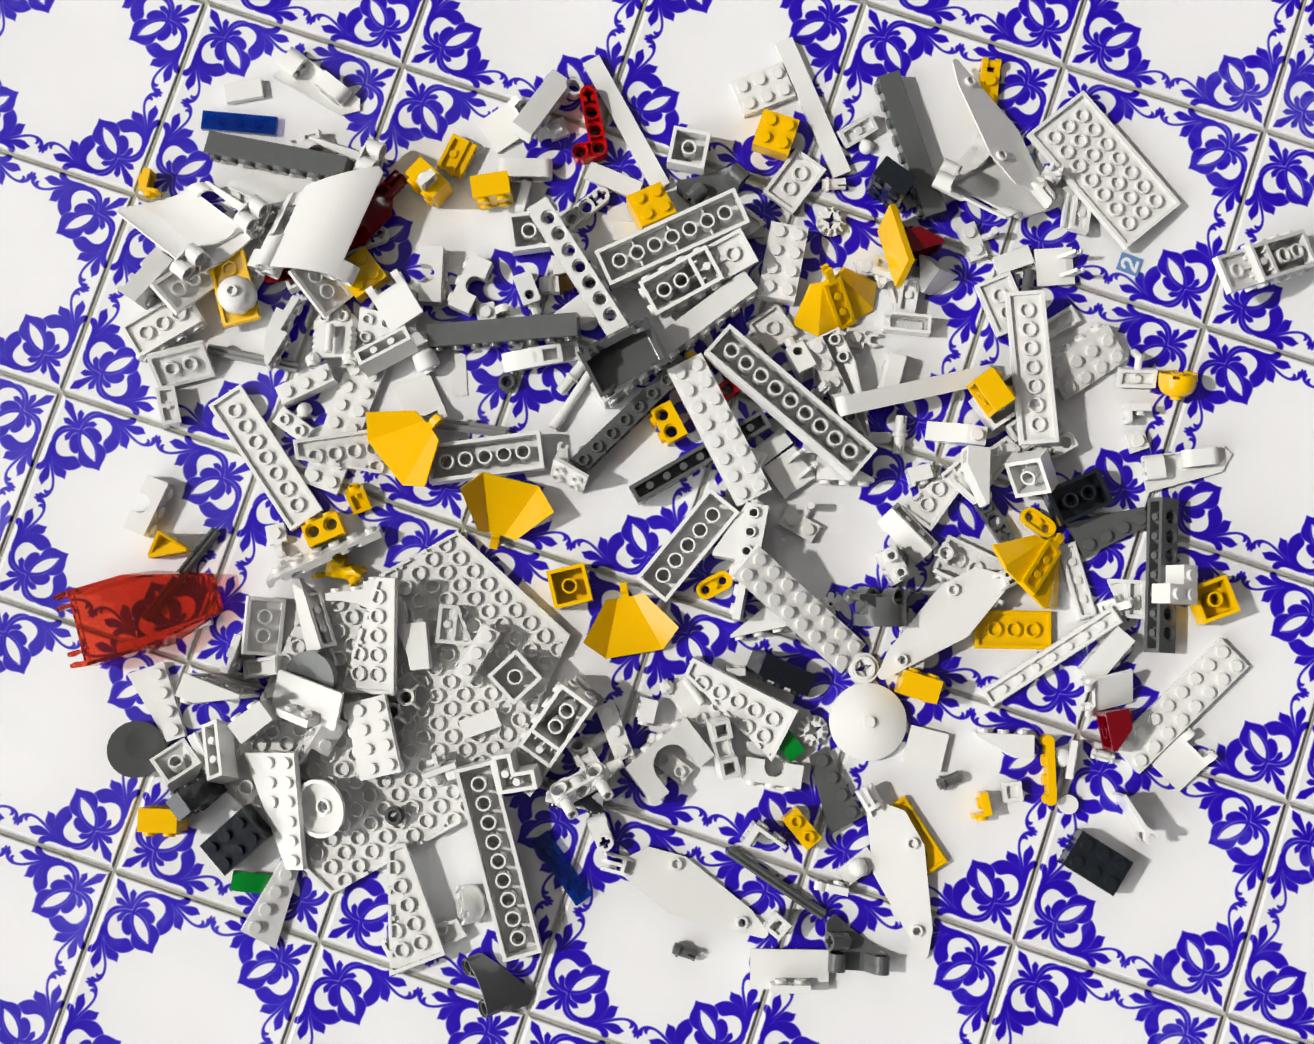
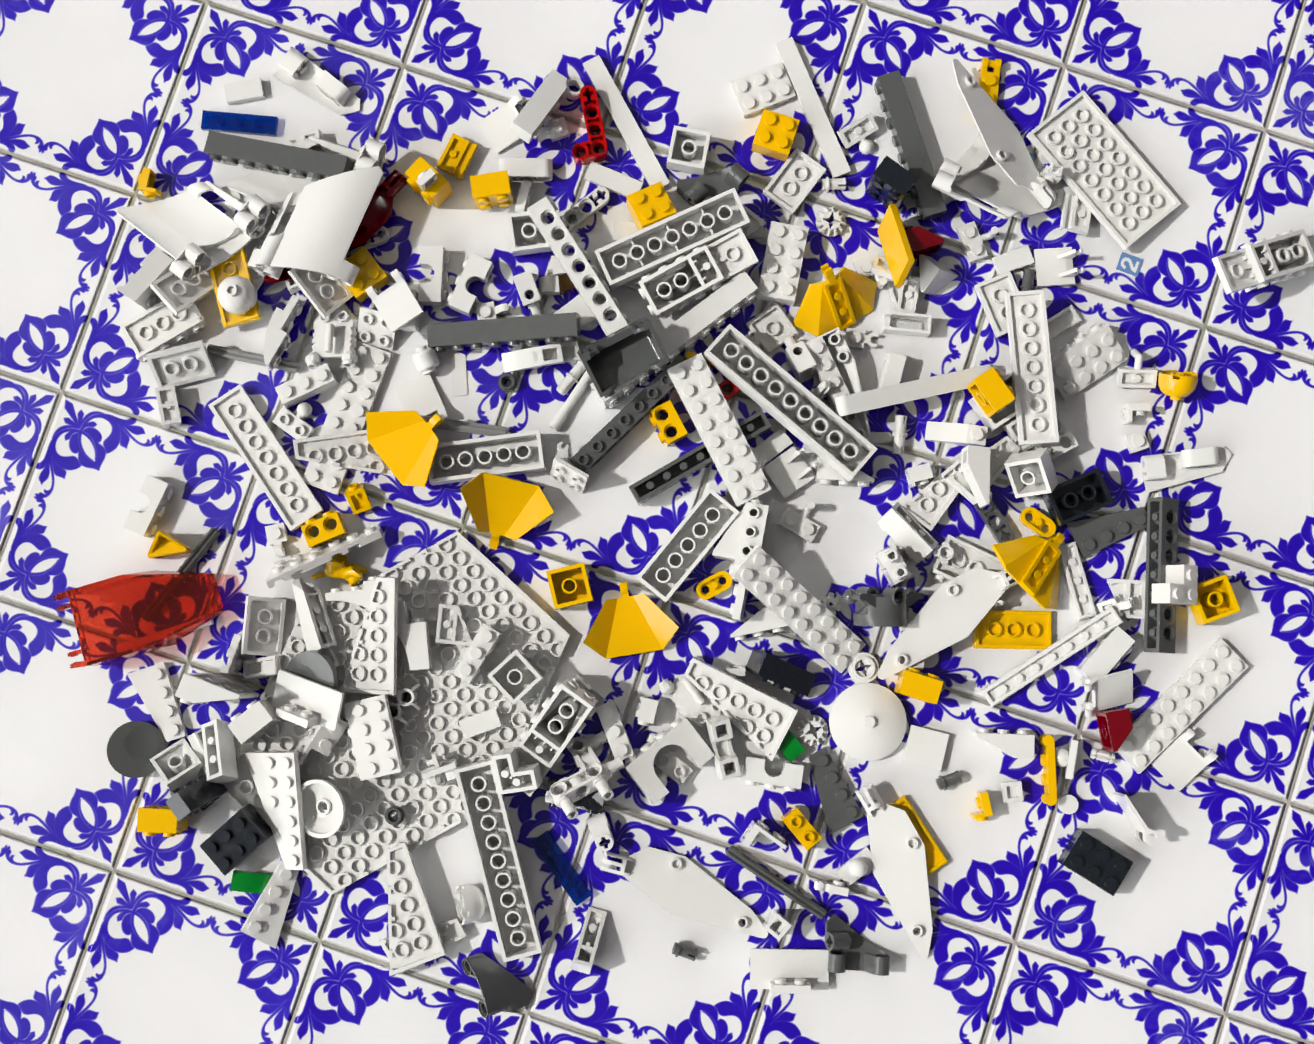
white brick [354,325,419,378] -> none
none -> white slope [571,907,607,974]

